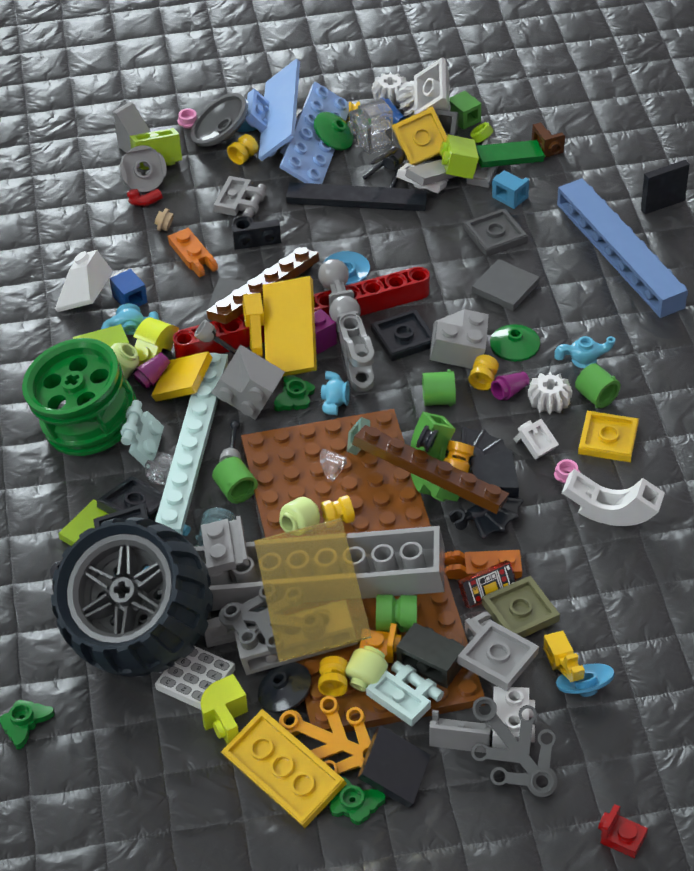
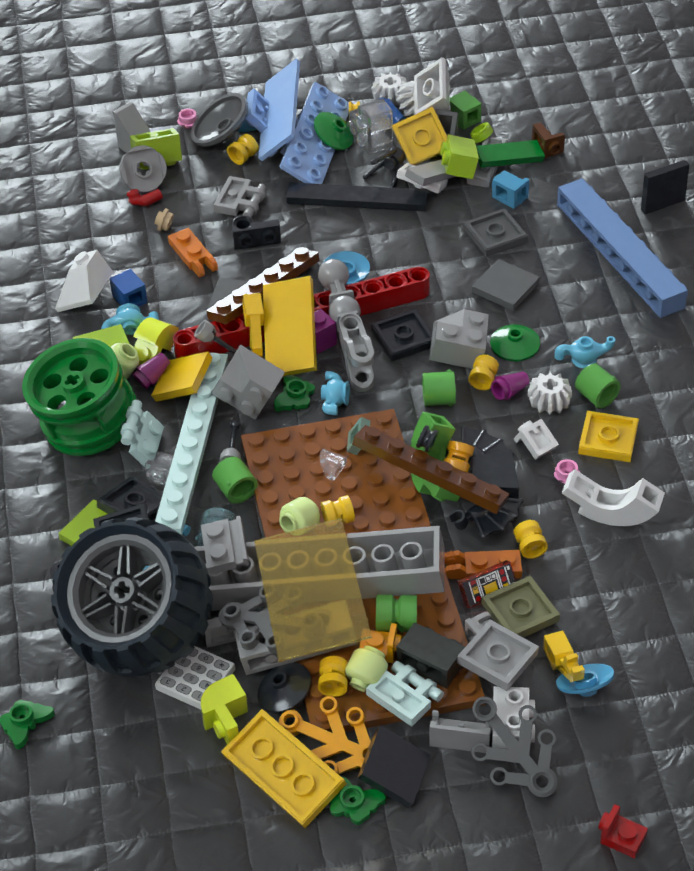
none -> yellow wheel [514,520,548,559]

